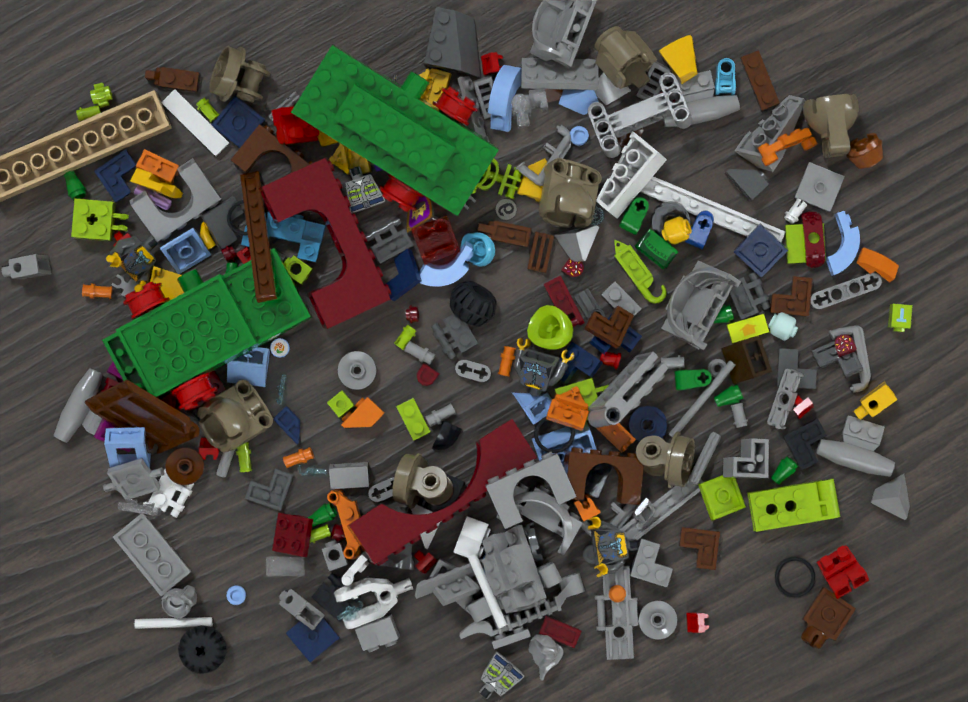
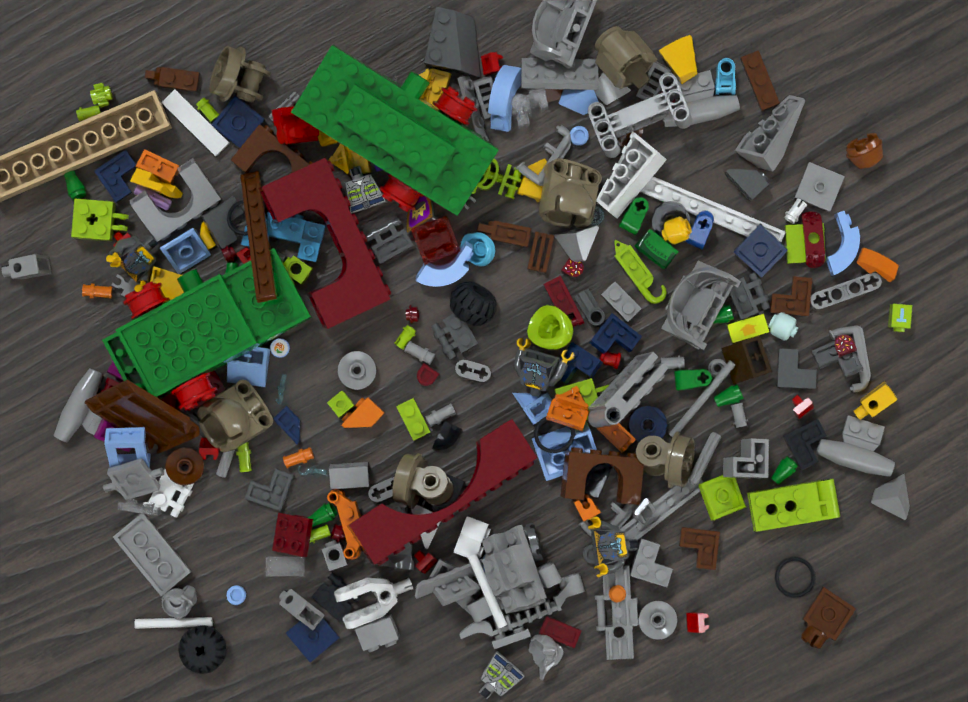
clear light blue hand [337,600,363,620] -> none
white plate [342,552,369,586] -> none
dark blue tile [386,248,422,301] -> none
light grey arch [485,451,576,529] -> none
clear smoke sticker [496,199,517,220] -> none
light grey piece [496,483,582,555] -> none
orange pin [498,346,516,376] -> none
reddish brown plate [585,306,634,349] -> none
orange plate [758,128,818,166] -> none
light grey piece [767,369,804,429] -> none
dark tan piece [803,94,859,158] -> none
red hips [816,545,869,599] -> none

